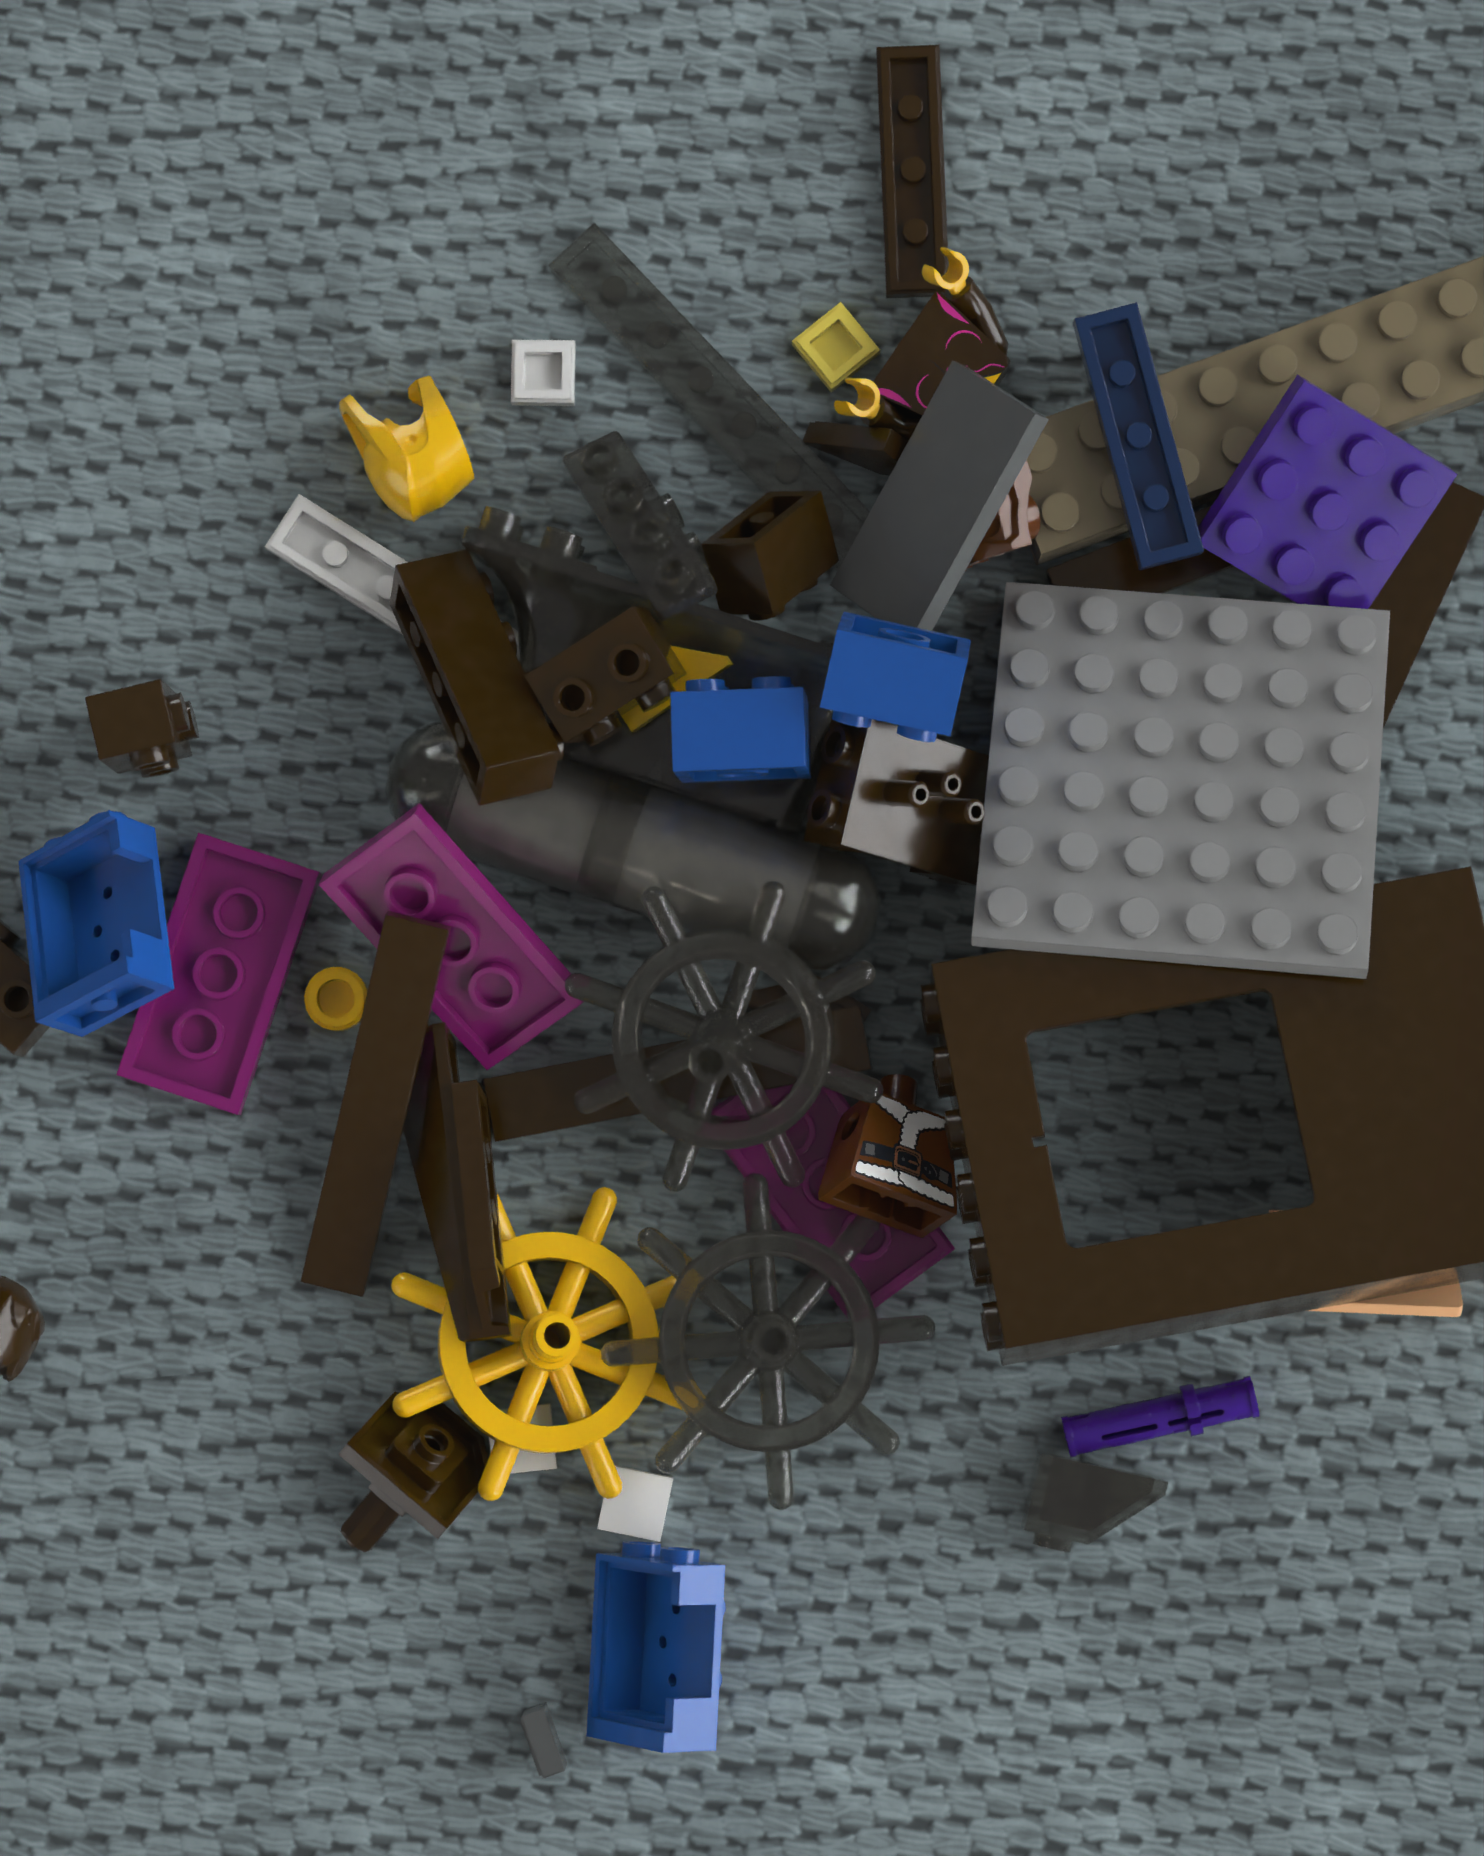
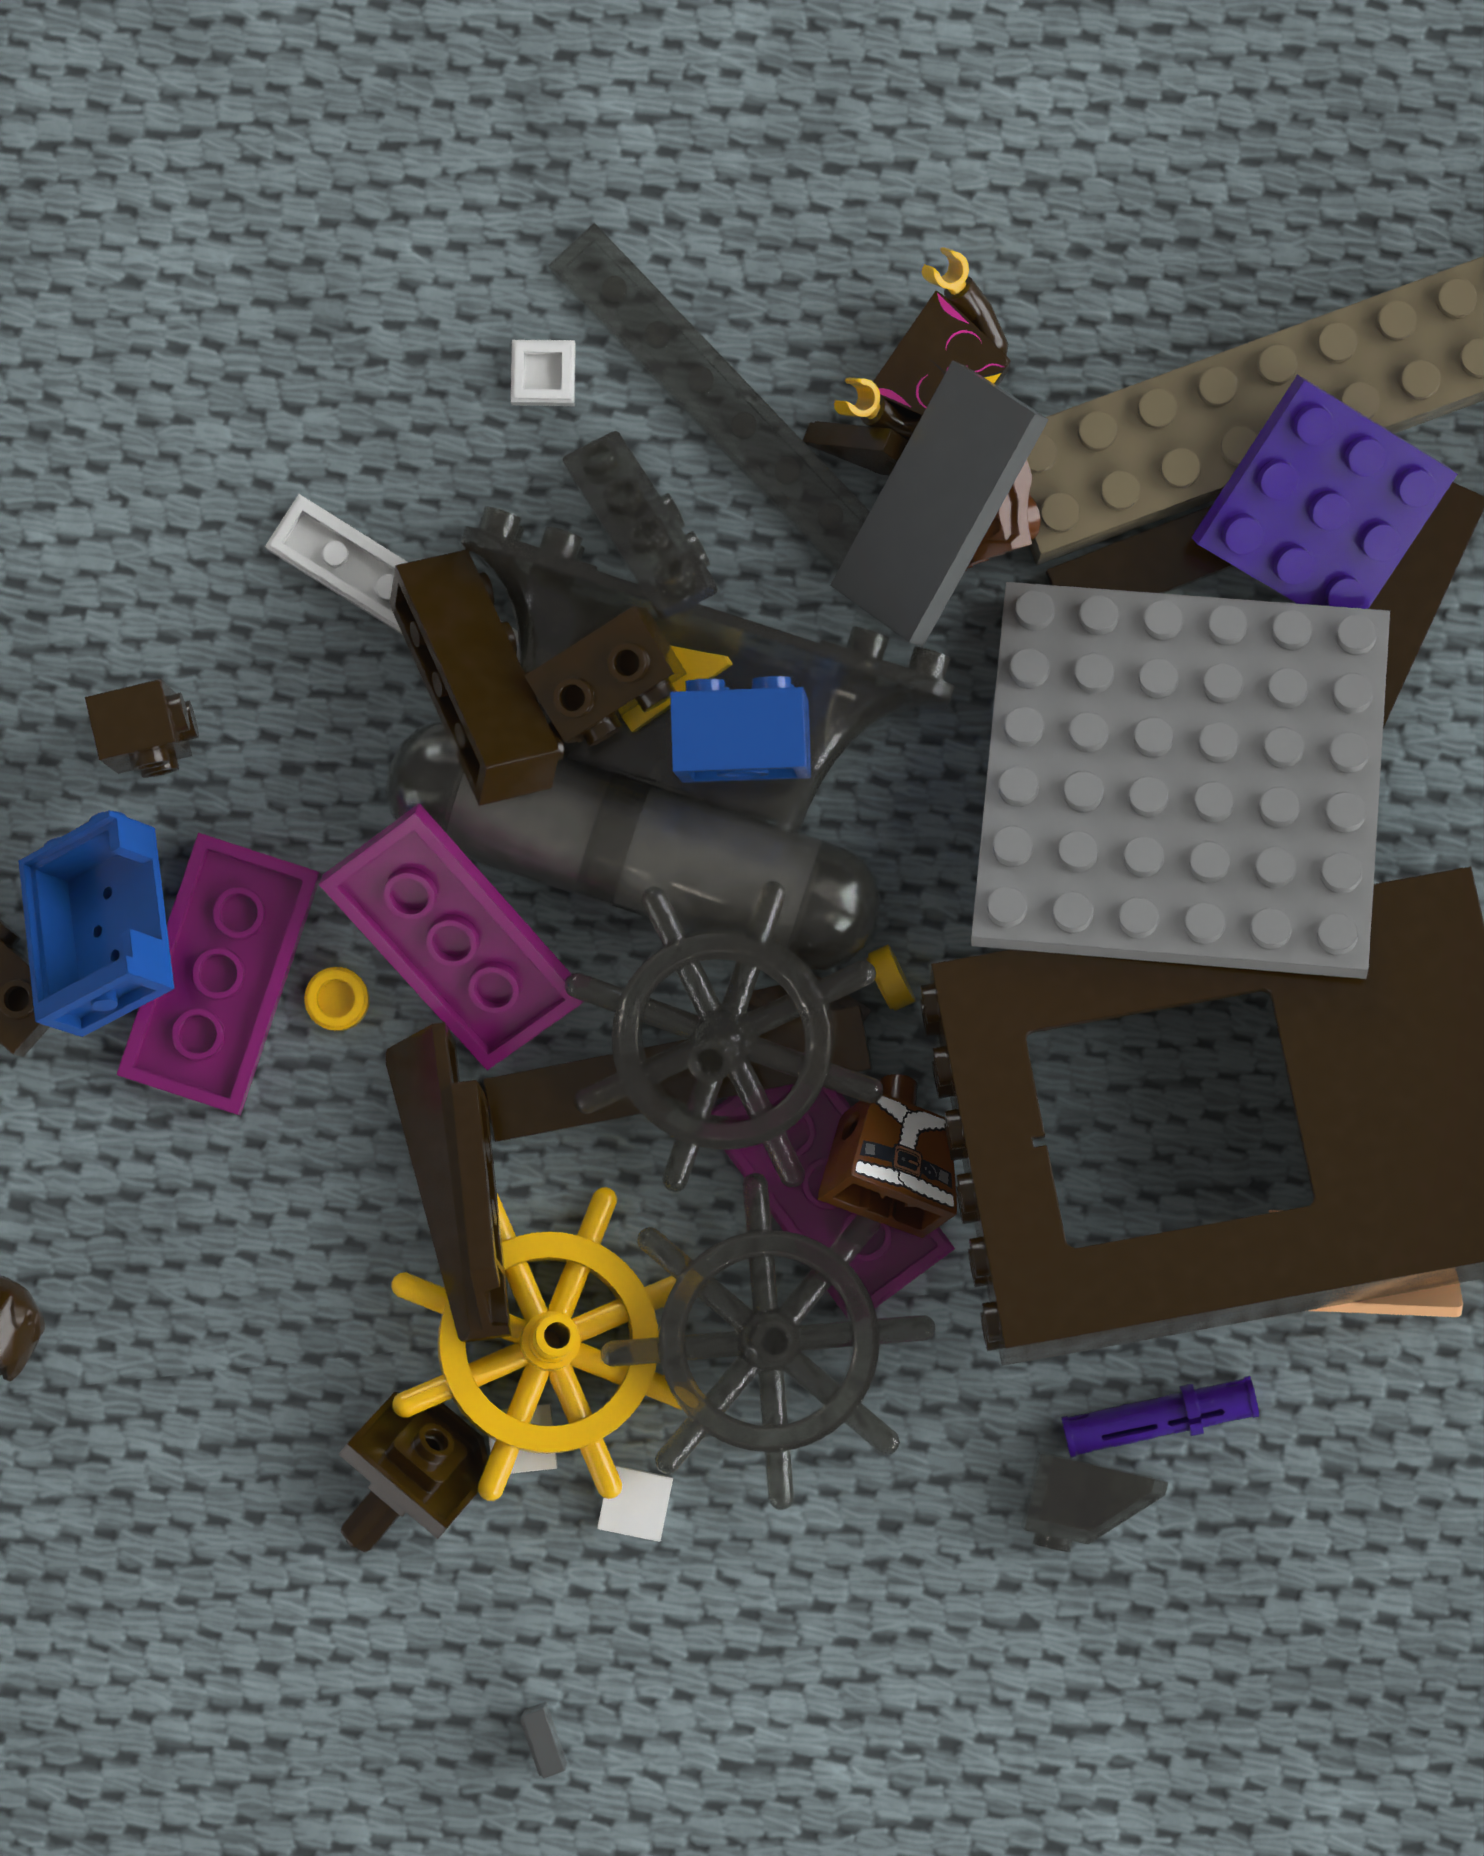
dark brown tile [300,911,451,1297] -> none
yellow helmet [339,376,475,522] -> none
blue piece [586,1541,726,1753] -> none
dark brown brick [701,490,839,621] -> none
light yellow tile [792,302,880,392] -> none
dark brown piece [803,718,989,886] -> none
blue brick [820,612,971,742] -> none
dark brown tile [876,45,949,298] -> none
dark blue piece [1073,302,1204,571] -> none
none -> yellow tile [866,944,916,1011]

